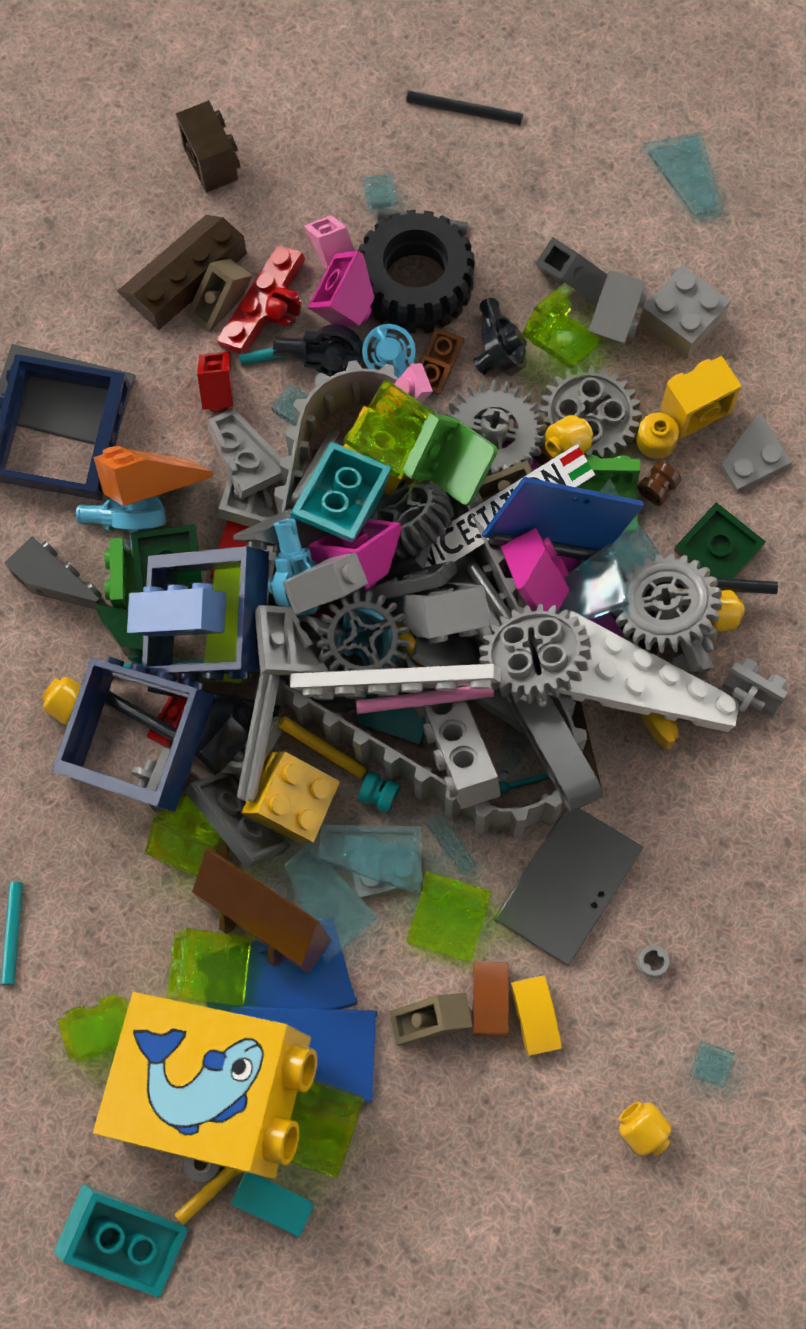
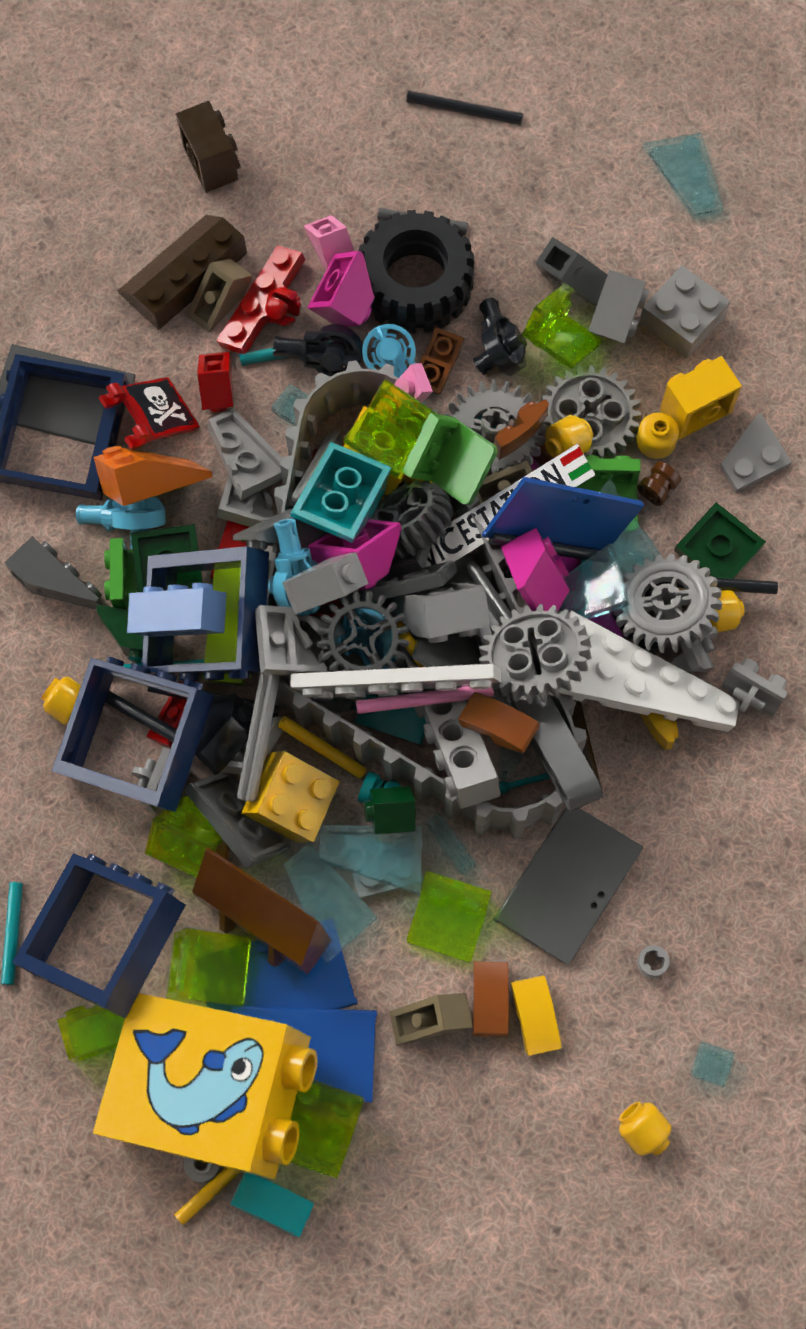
teal slope [53,1183,189,1298] -> none
clear light blue plate [362,173,397,210] -> none
none -> dark blue window [12,853,186,1019]
none -> flag [98,377,200,450]
none -> dark green brick [364,786,416,835]
none -> dark orange slope [458,692,540,753]
none -> dark orange slope [494,399,549,460]

